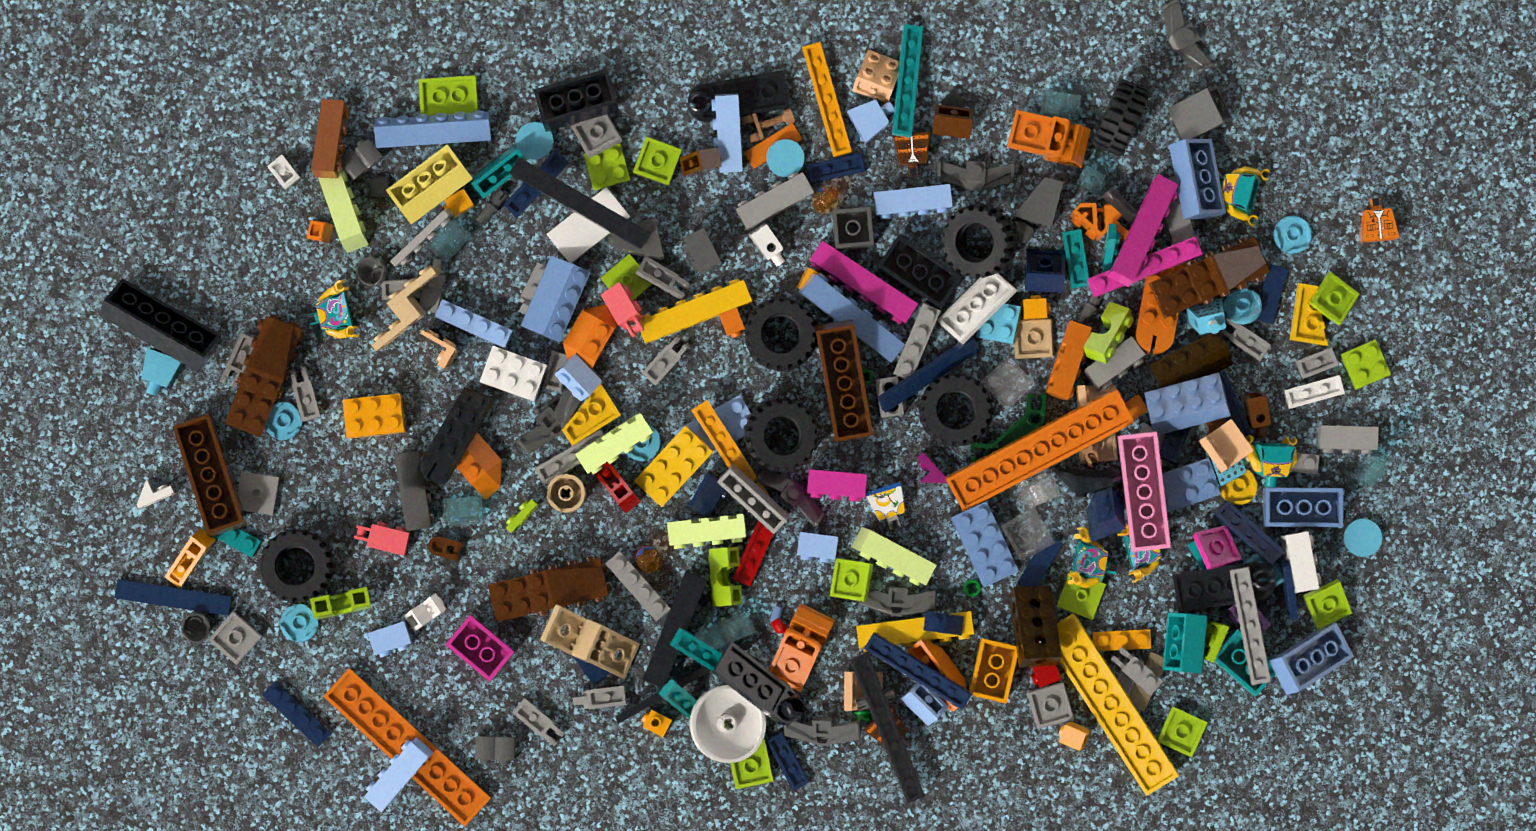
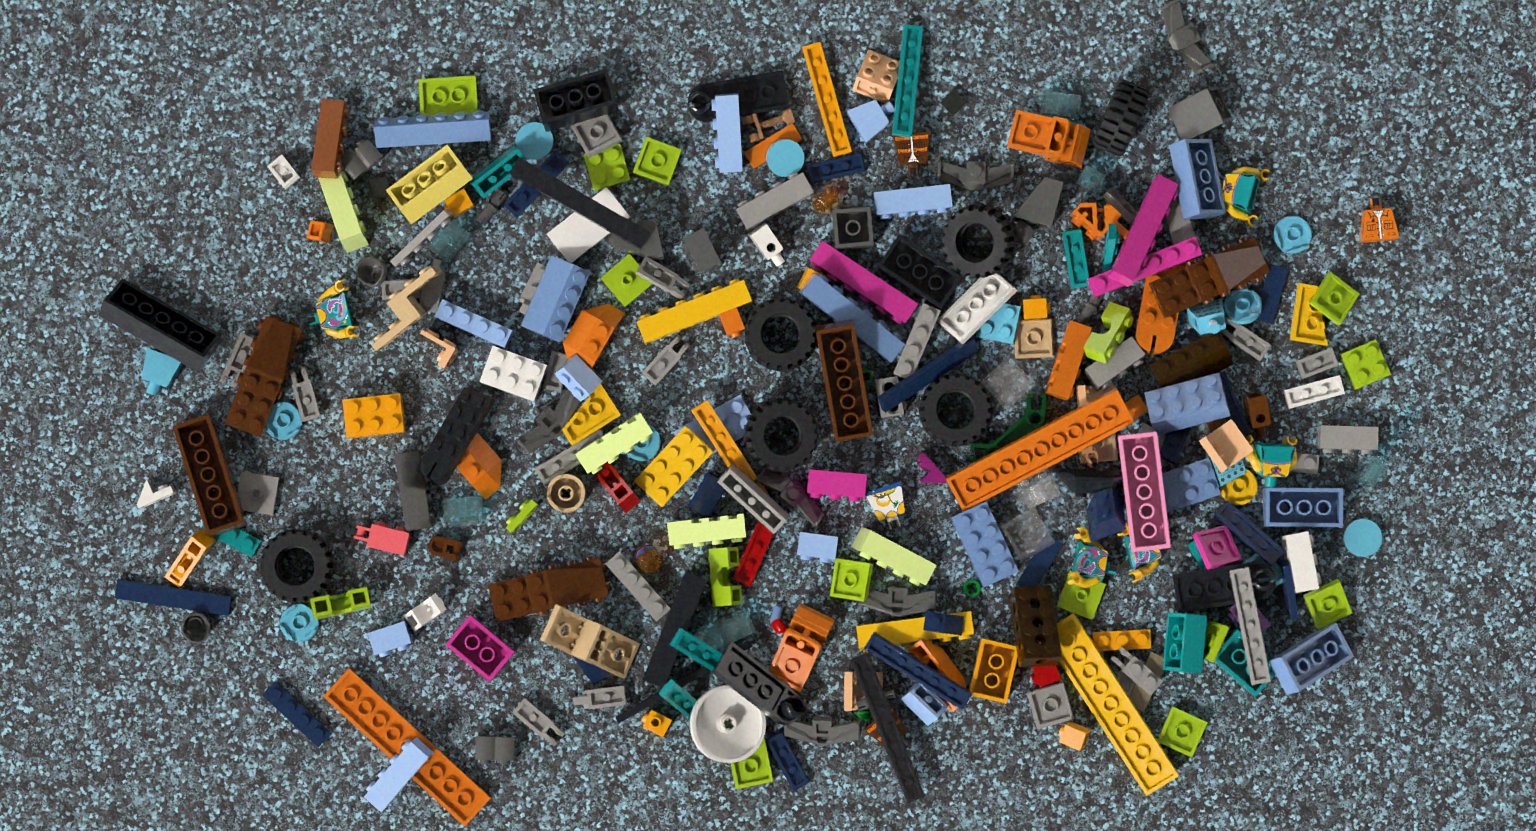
light grey plate [208,611,263,665] -> none
coral brick [601,282,645,337] -> none
reddish brown brick [680,148,722,177] -> none
reddish brown brick [932,104,974,139] -> none
dark blue slope [1025,249,1065,293] -> none

